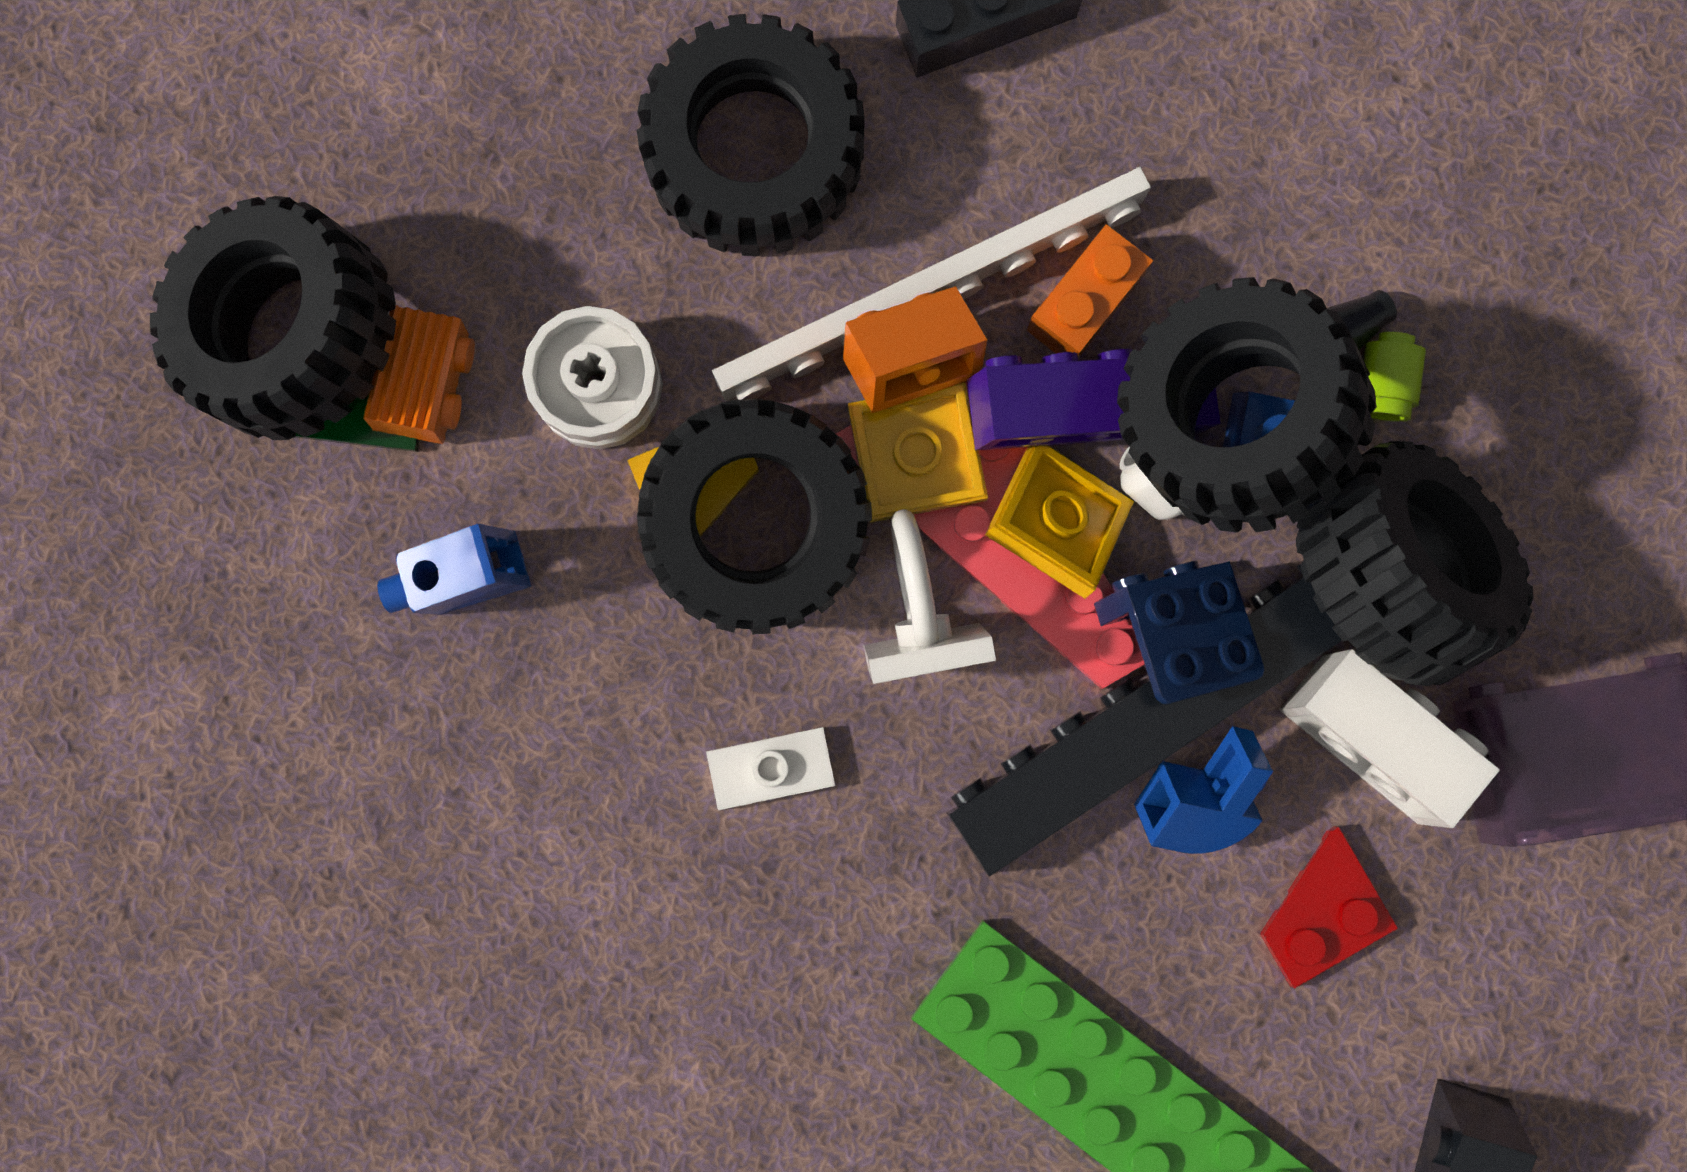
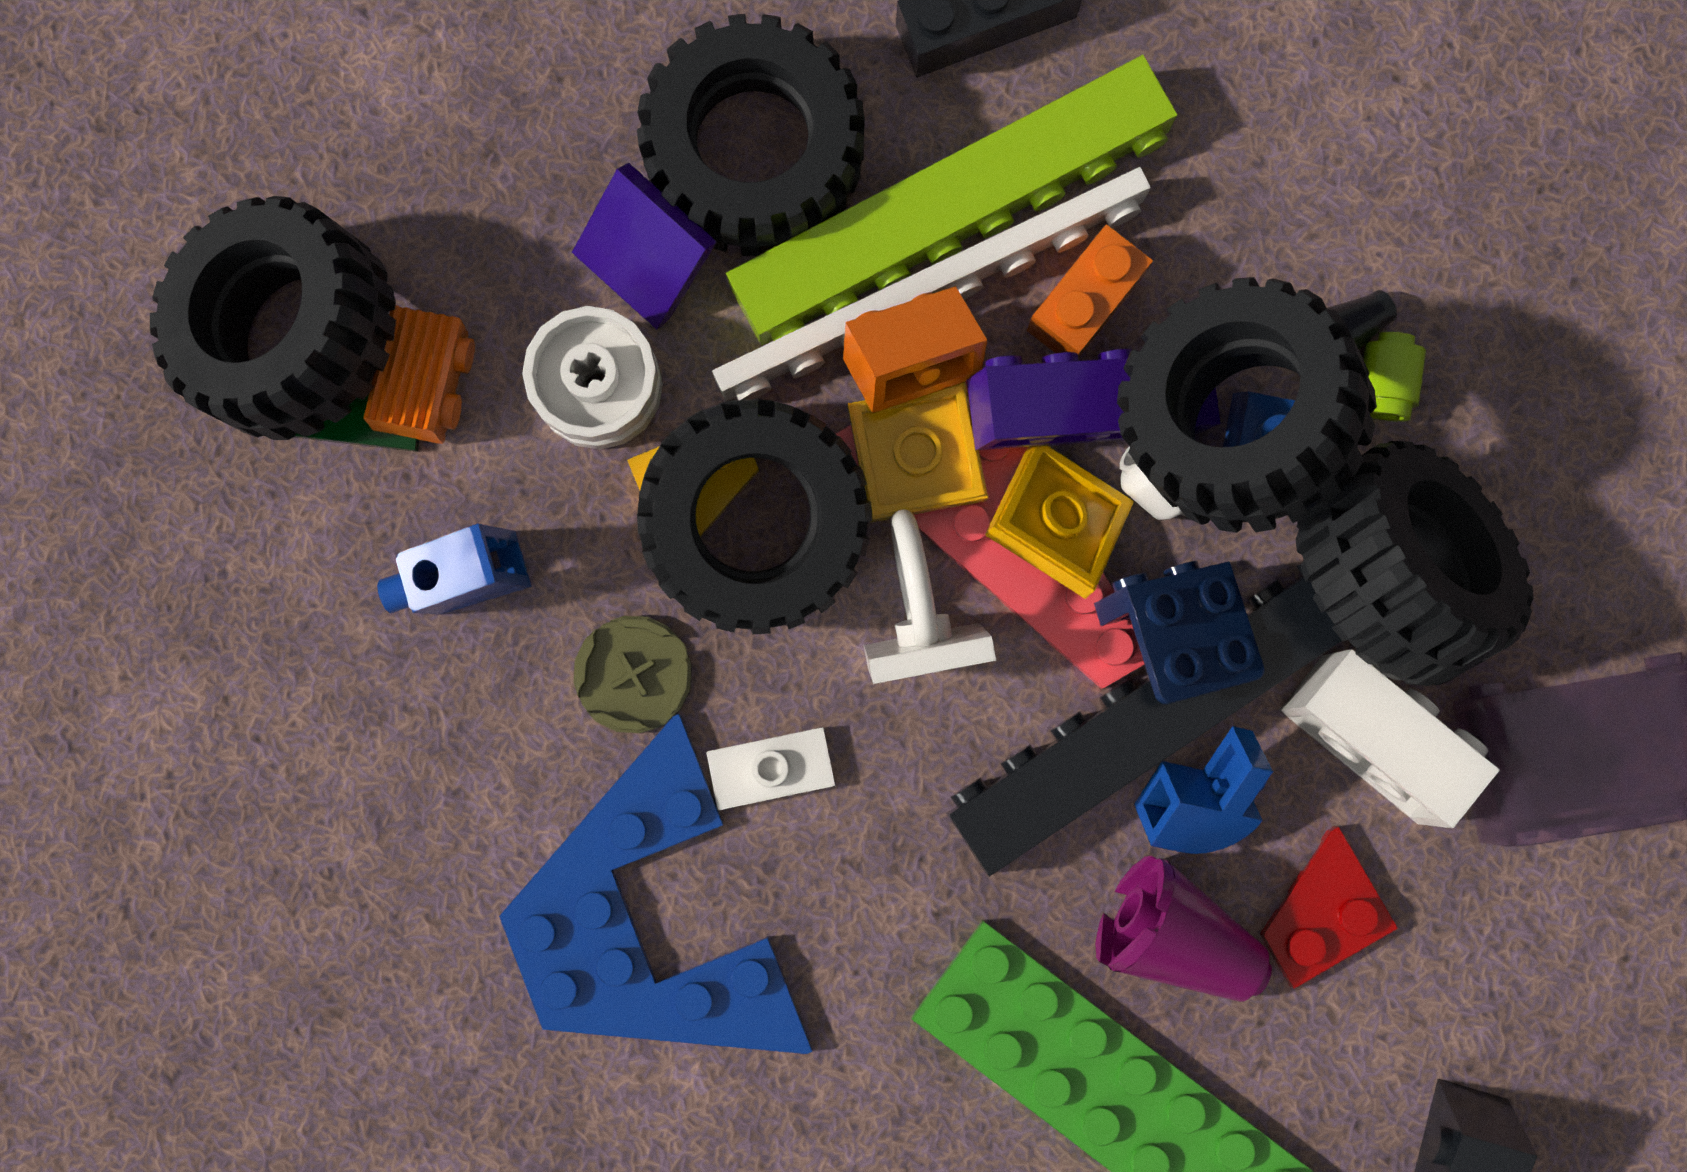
none -> blue wing [499,714,813,1054]
none -> dark purple tile [571,163,717,330]
none -> olive tile [573,616,692,733]
none -> lime brick [726,55,1177,346]
none -> magenta cone [1095,856,1272,1002]

